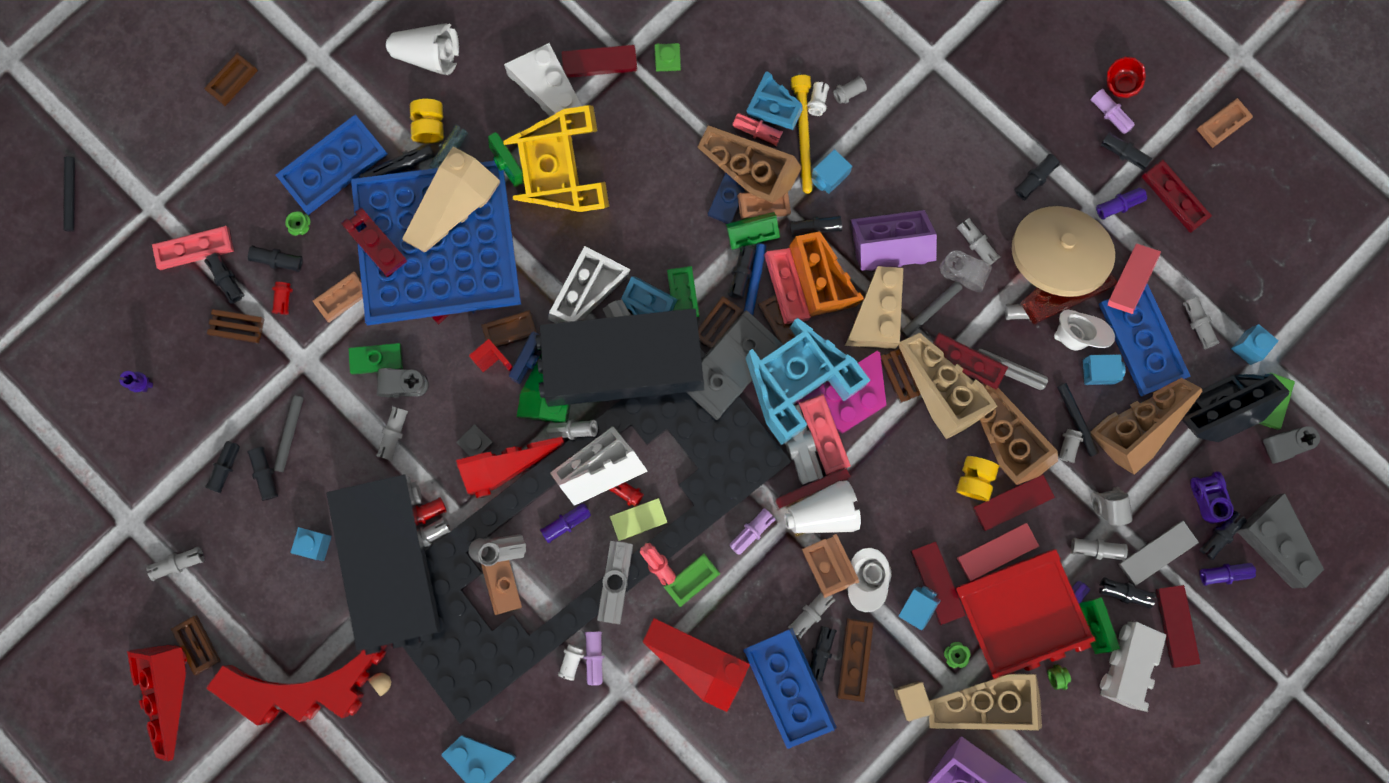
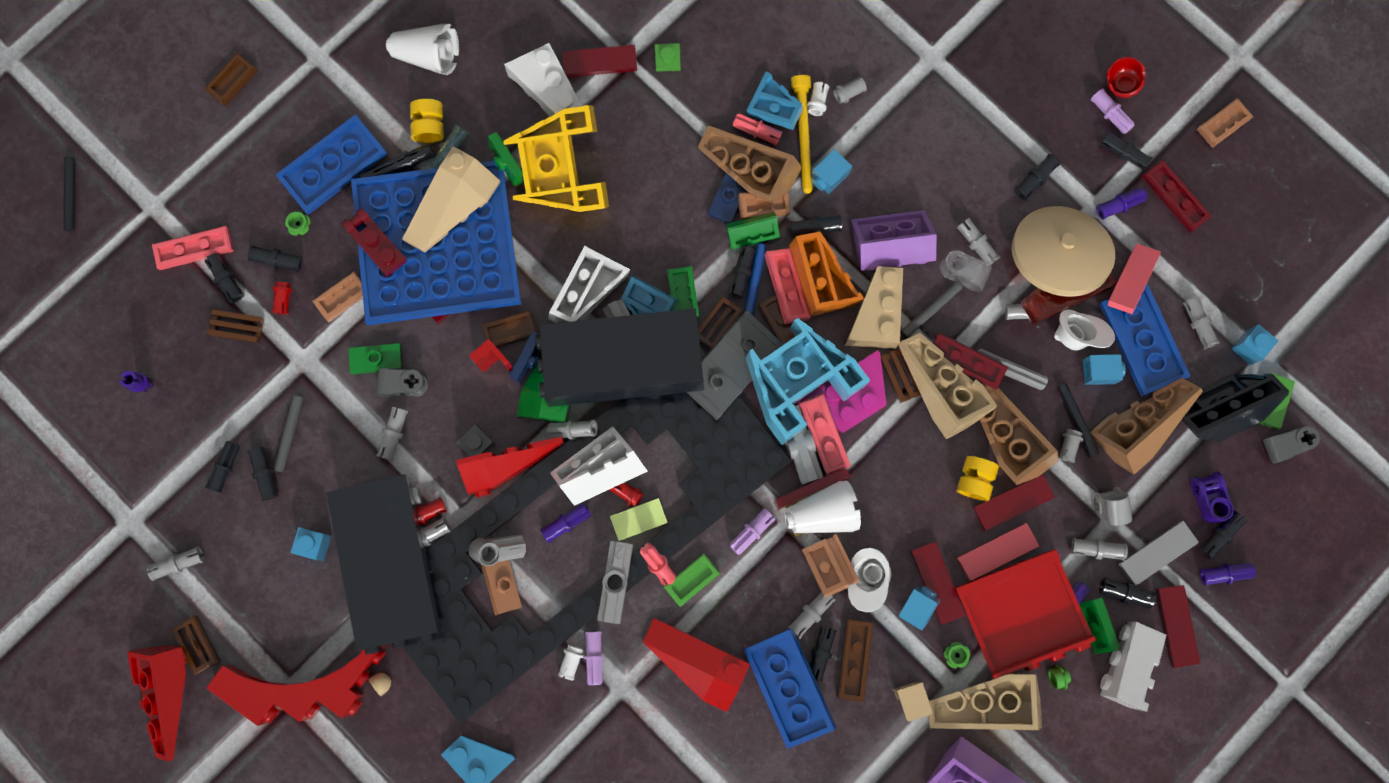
dark grey wedge [1238,493,1324,588] -> none

